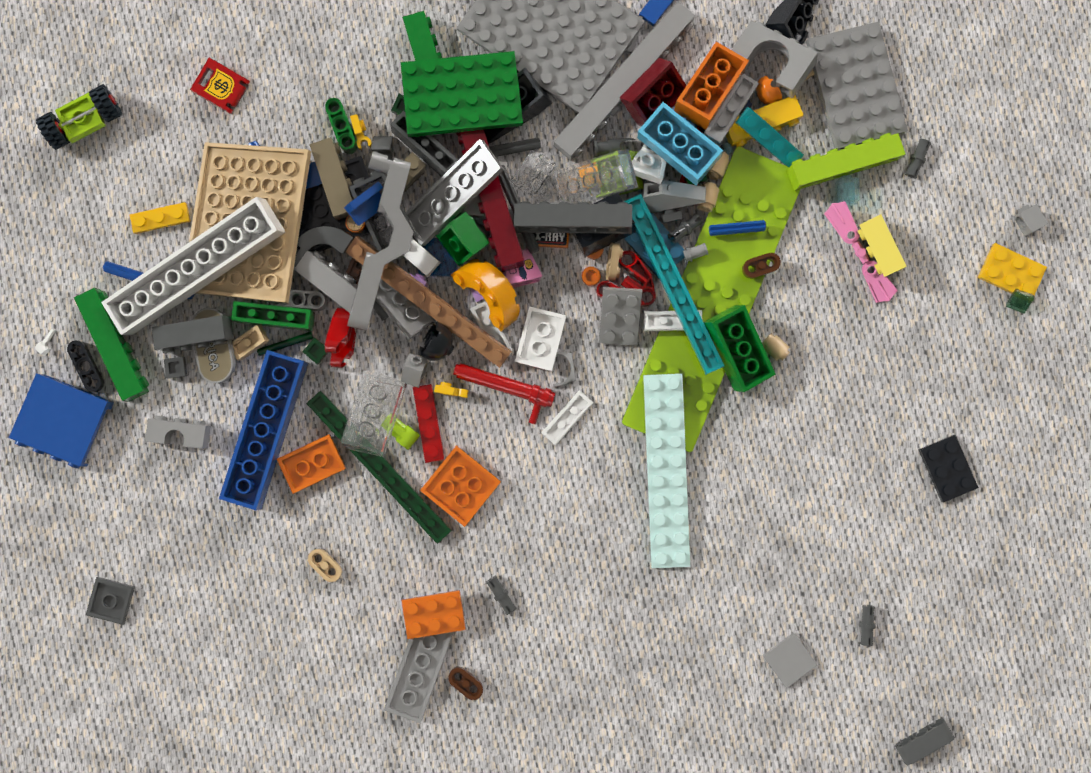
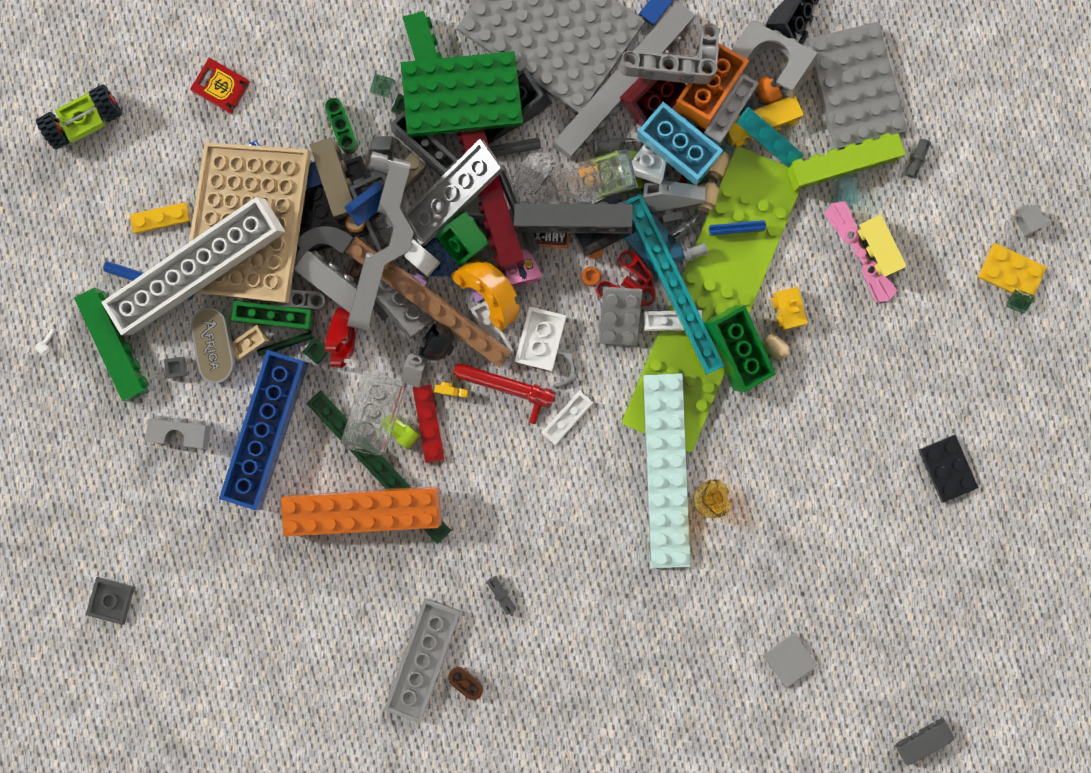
blue panel [9,373,114,469] -> none
black beam [67,340,104,392] -> none
dark grey brick [152,315,234,354] -> none
orange plate [277,434,346,494] -> none
tan plate [308,549,342,582] -> none
yellow plate [350,114,372,150] -> none
orange plate [401,590,466,639] -> none
orange plate [420,445,501,527] -> none
tan plate [605,243,623,281] -> none
reddish brown plate [742,253,781,279] -> none
dark grey pin [860,605,876,646] -> none
none -> orange brick [281,486,442,537]
none -> clear green tile [370,74,394,98]
none -> light grey beam [619,23,719,84]
none -> clear yellow cylinder [693,479,731,519]
none -> yellow brick [771,286,808,331]

